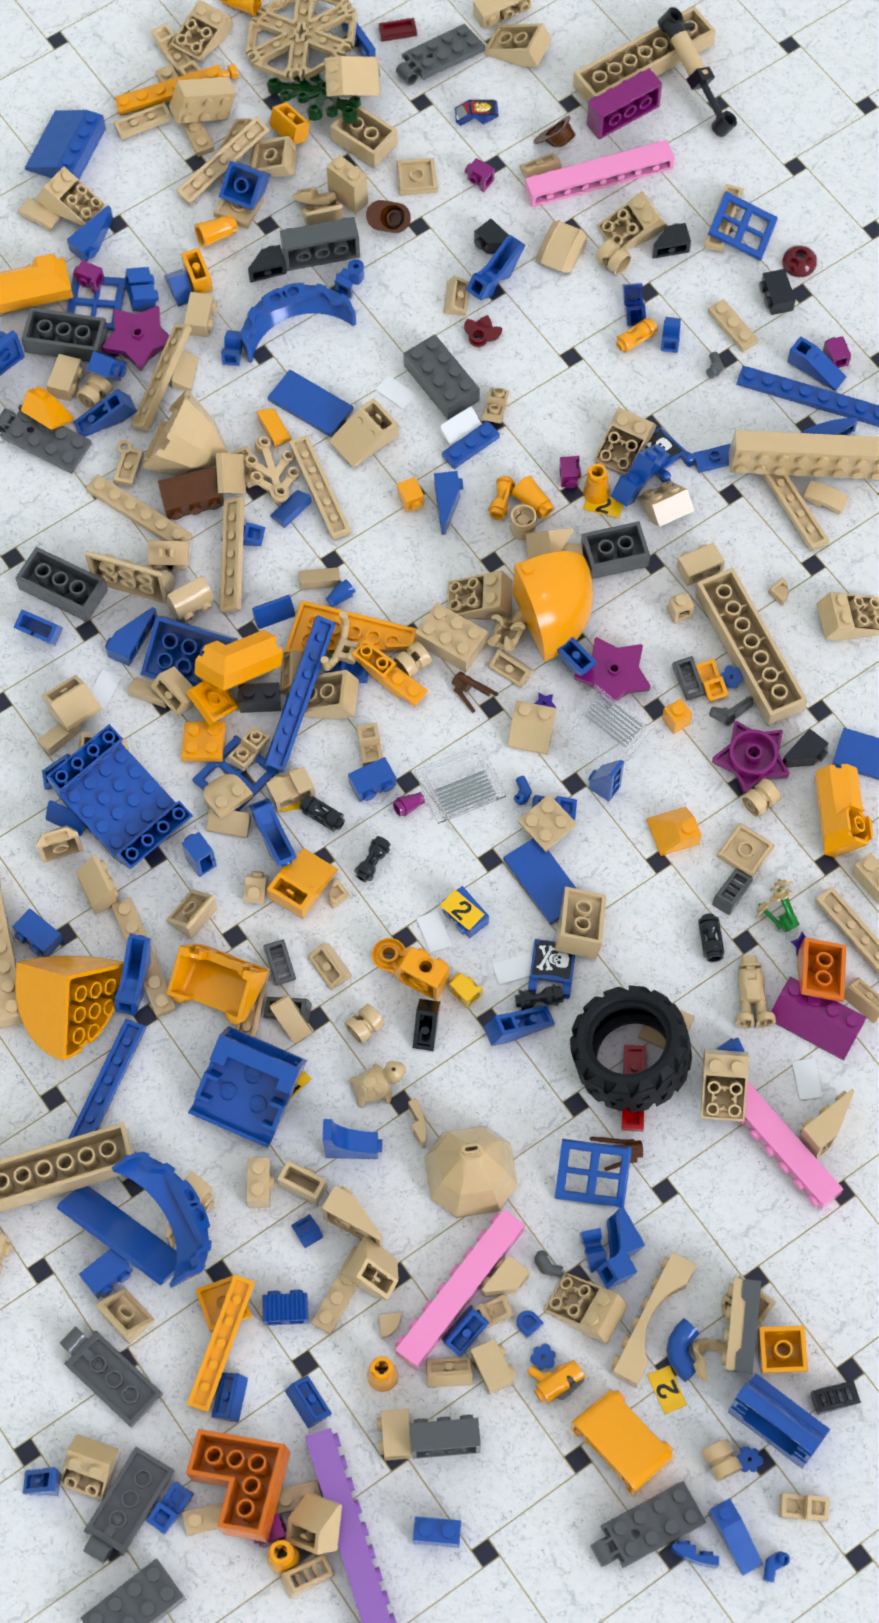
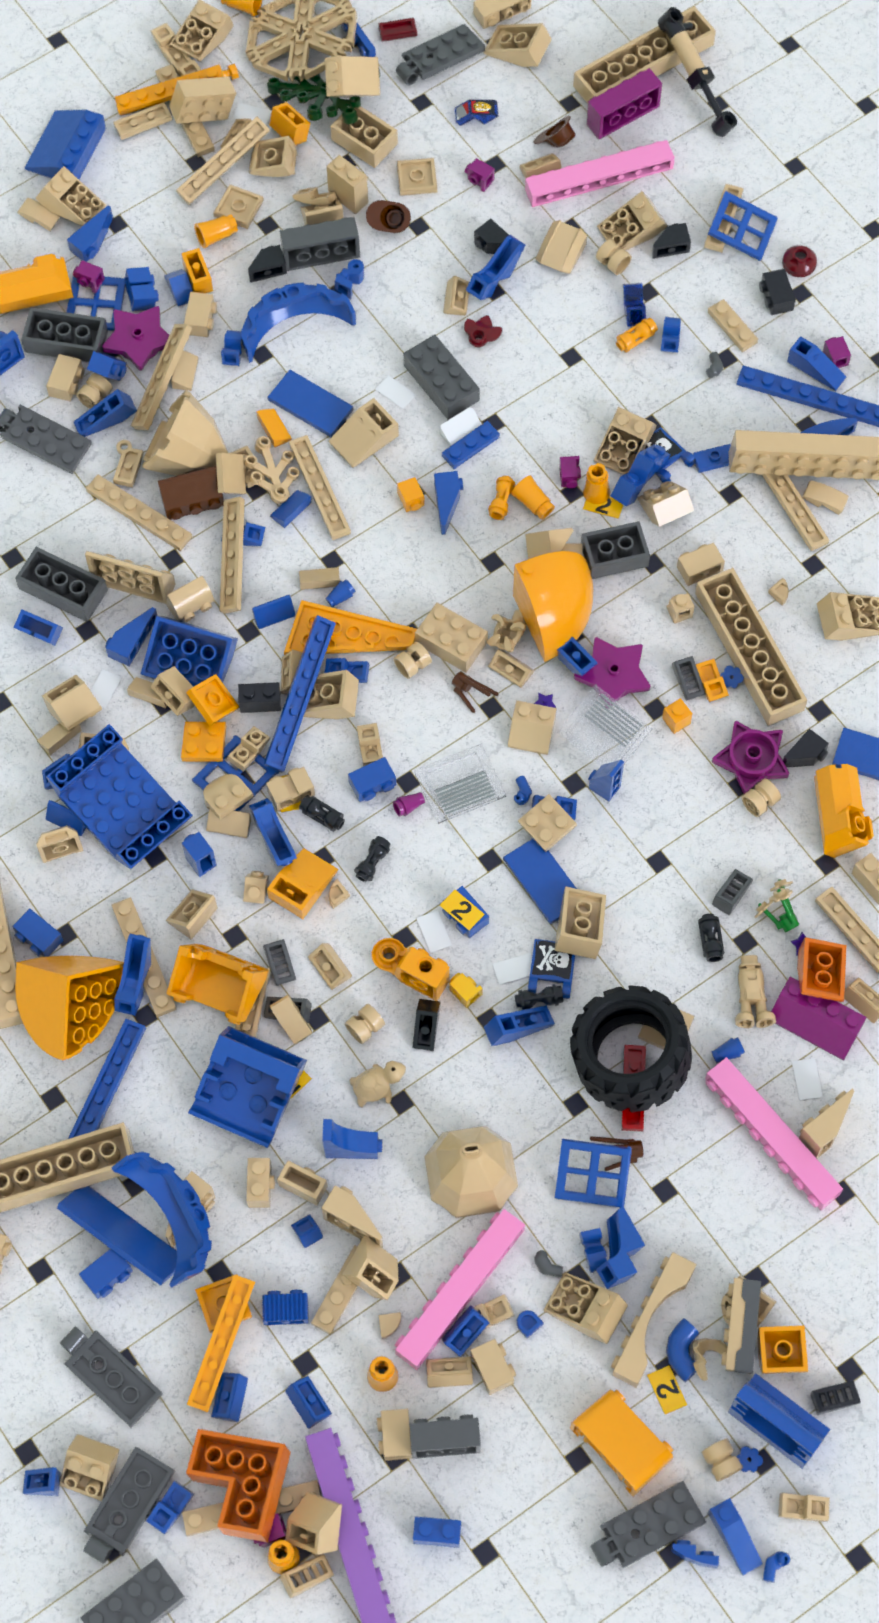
light orange slope [21,387,74,430] -> none
tan slope [76,854,119,915] -> none
tan slope [96,1288,155,1344] -> none
tan brick [148,540,191,570] -> none
light orange brick [195,630,283,692] -> none
blue slope [218,161,271,210] -> none
tan piece [320,611,360,671] -> none
light orange slope [352,640,428,707] -> none
tan slope [408,1098,426,1149] -> none
tan slope [447,570,512,620] -> none
tan slope [481,1255,530,1297] -> none
tan slope [482,387,510,424] -> none
tan wheel [510,504,536,540] -> none
light orange piece [527,1359,585,1404] -> none
blue plant [530,1344,556,1370] -> none
light orange slope [646,807,702,856] -> none
tan slope [700,1049,749,1122] -> none
dark grey piece [709,696,754,726] -> none
tan tile [717,823,775,878] -> none

